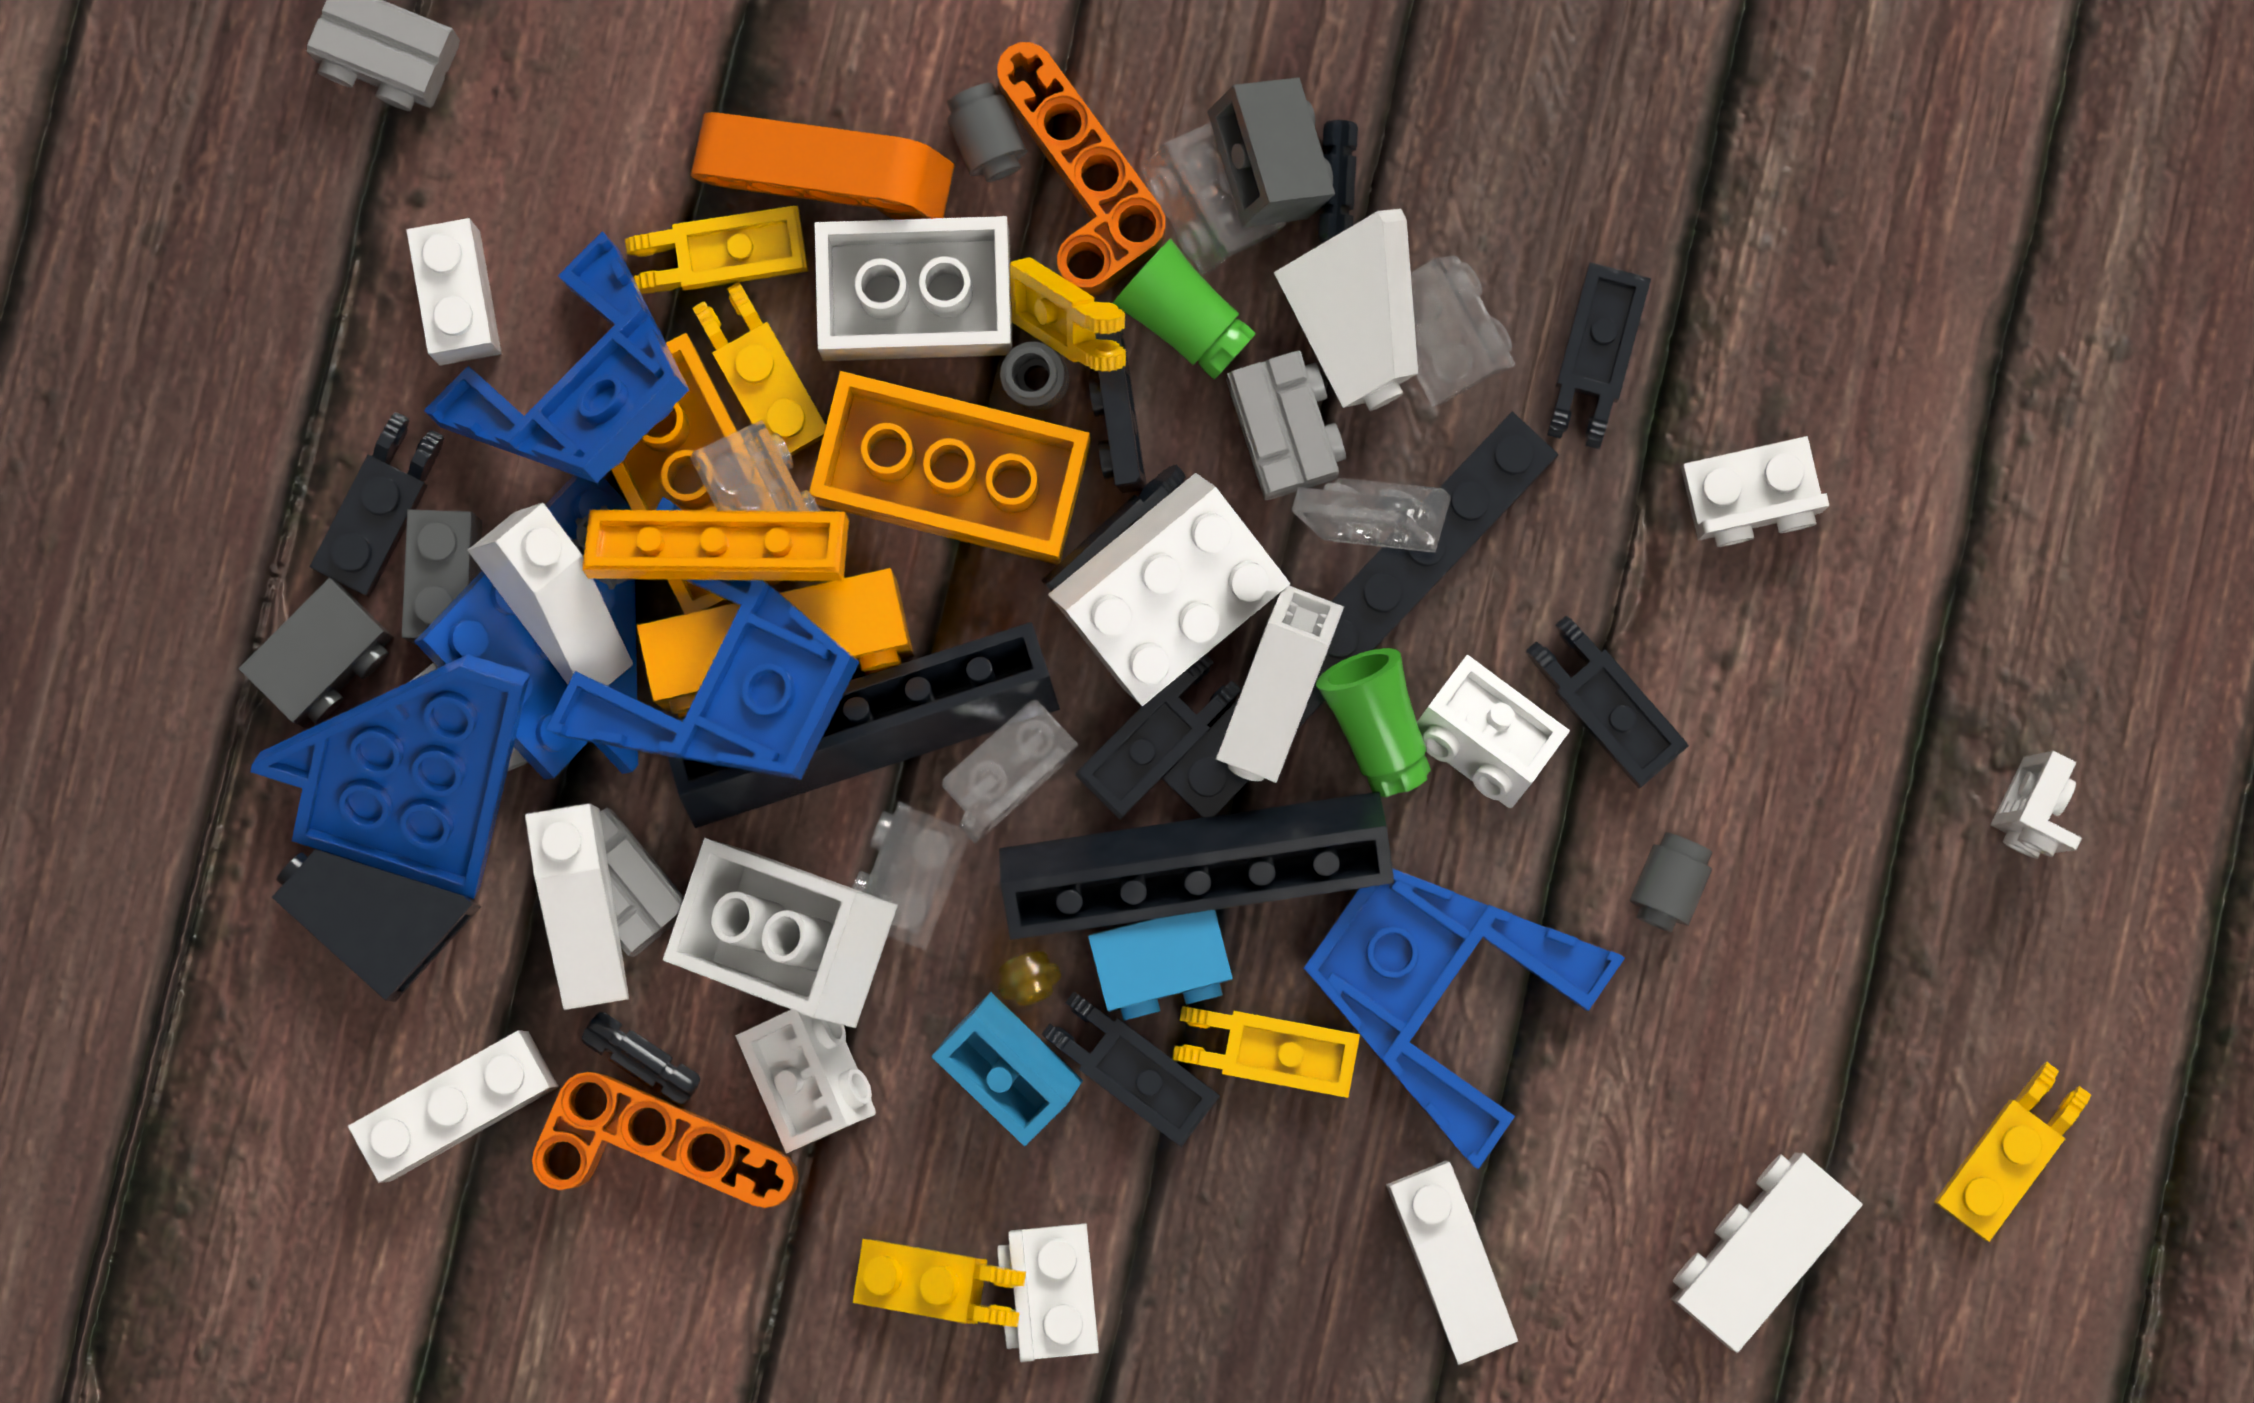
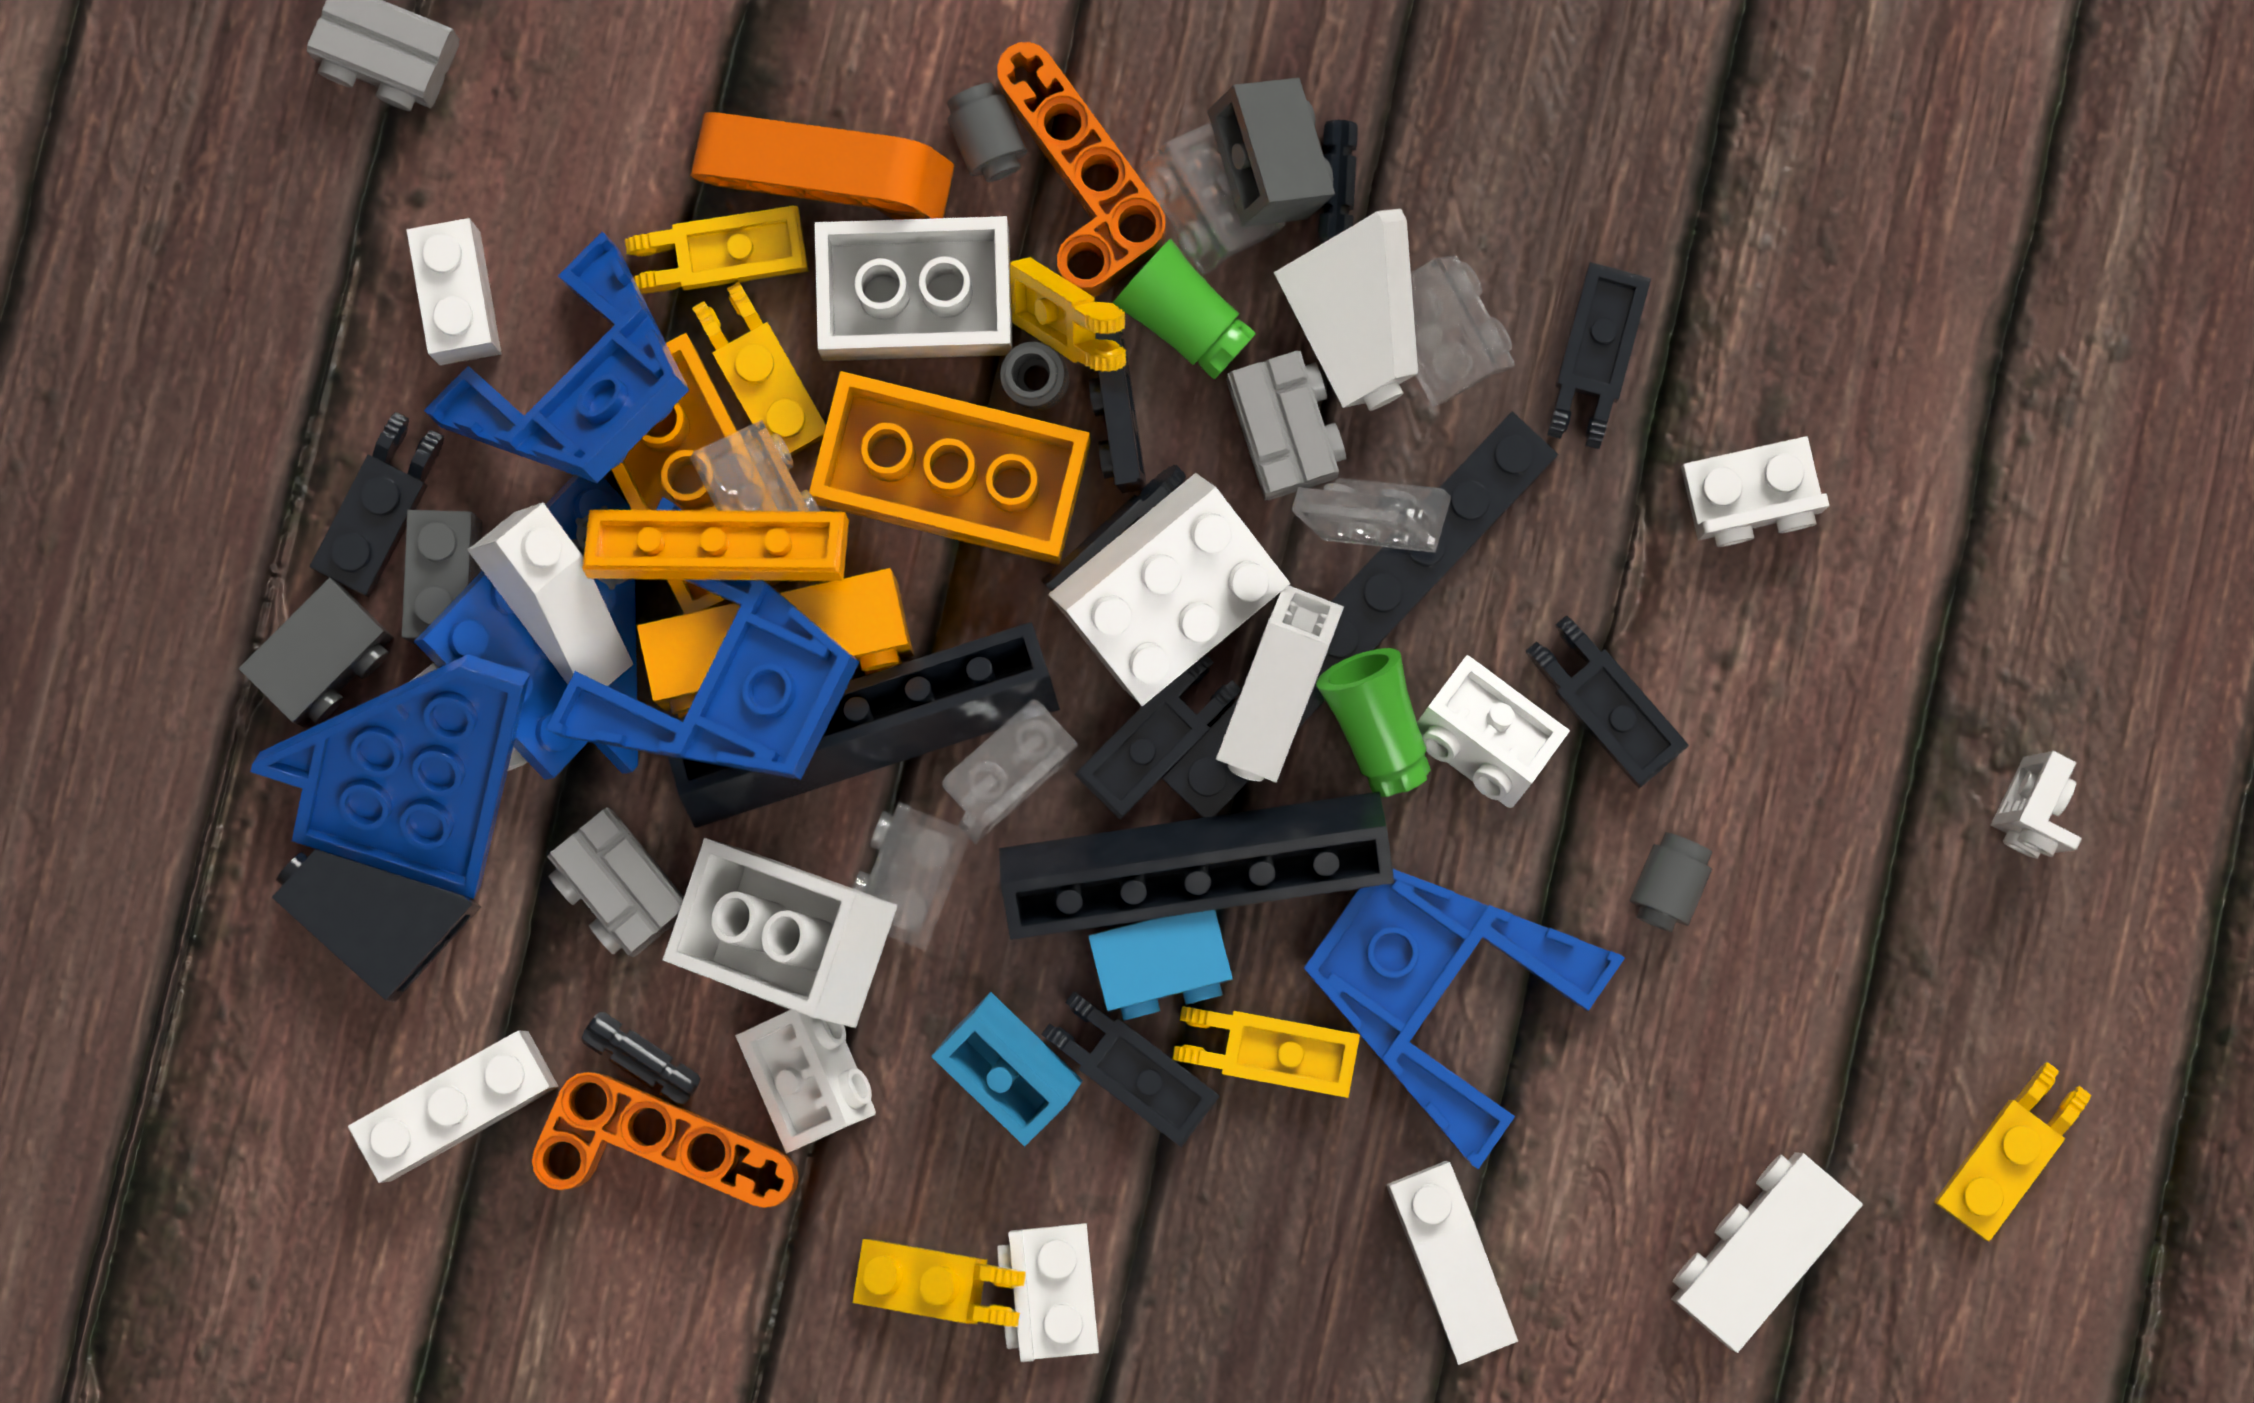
white slope [525,804,629,1010] -> none
clear yellow plate [998,951,1061,1006] -> none

